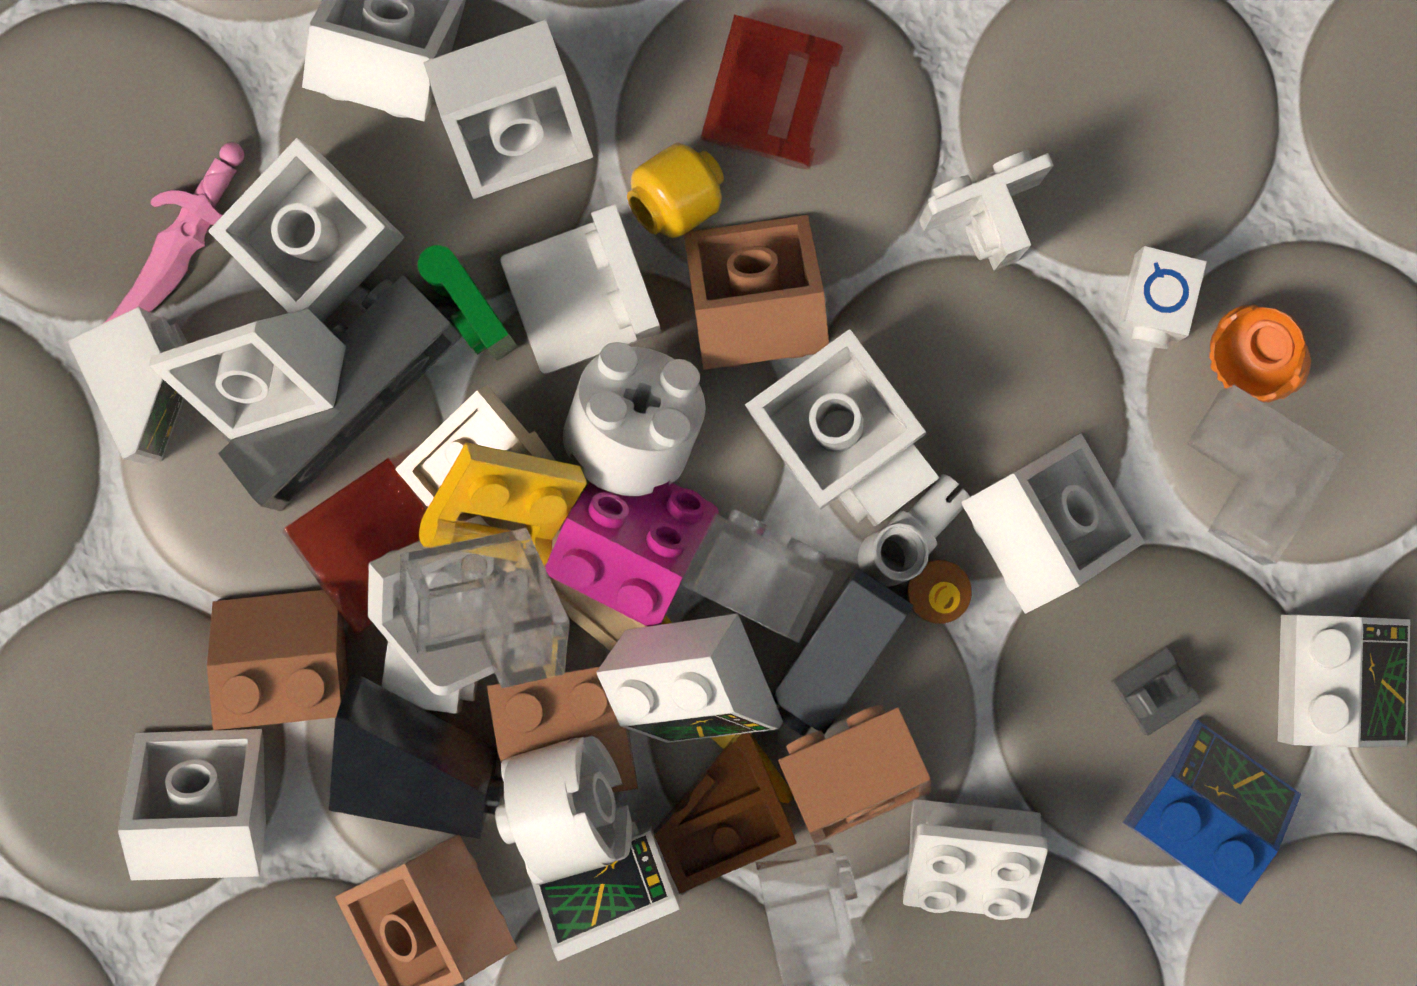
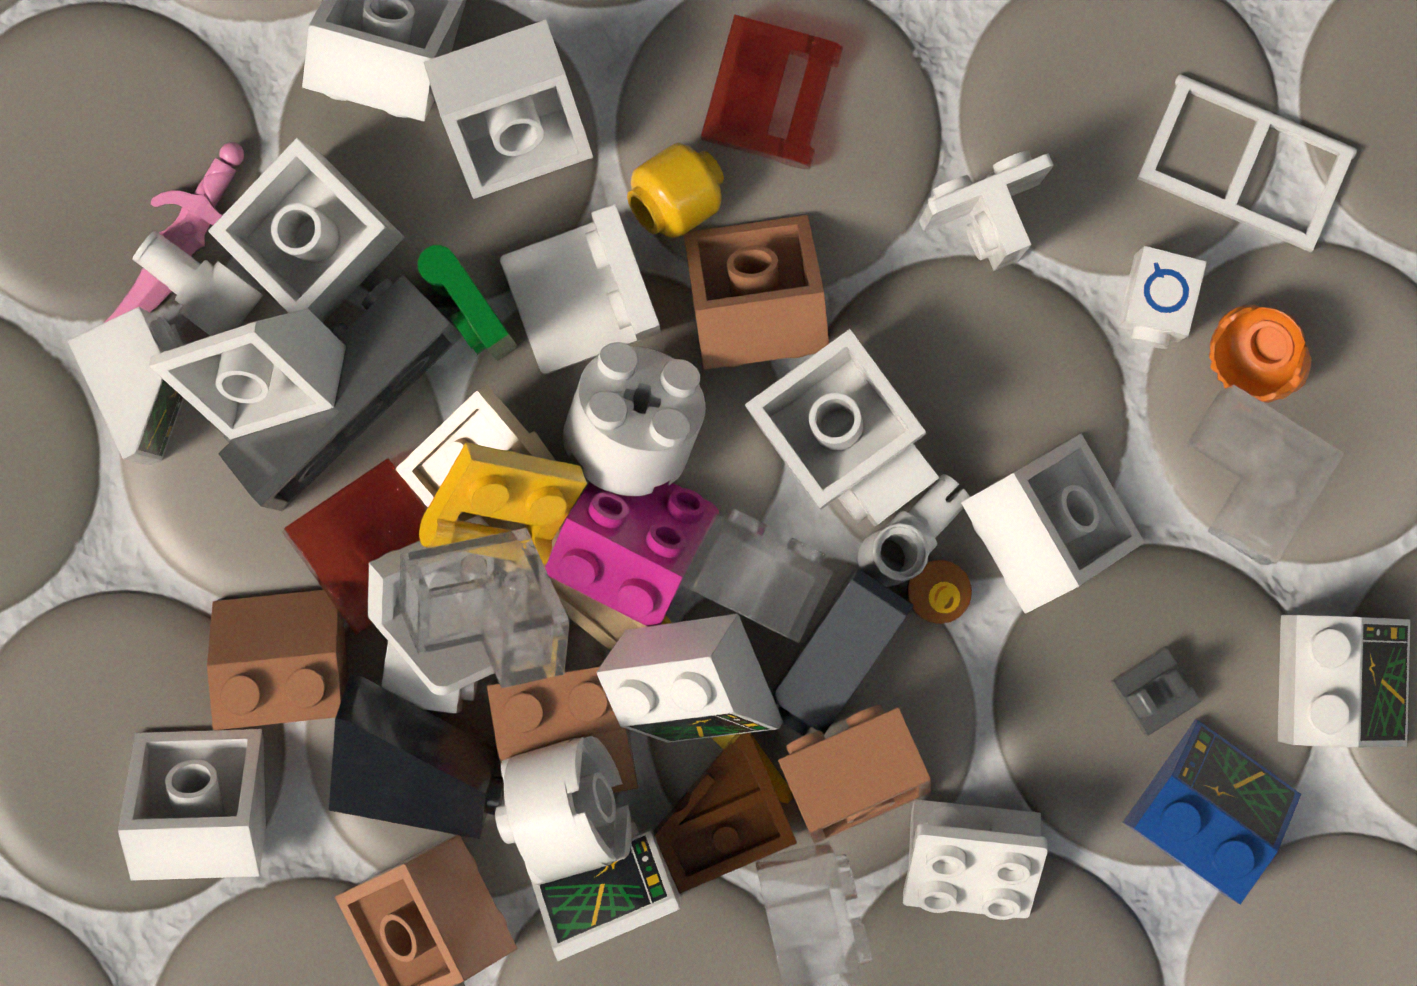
none -> white pin [132,230,263,336]
none -> white window [1137,74,1357,252]

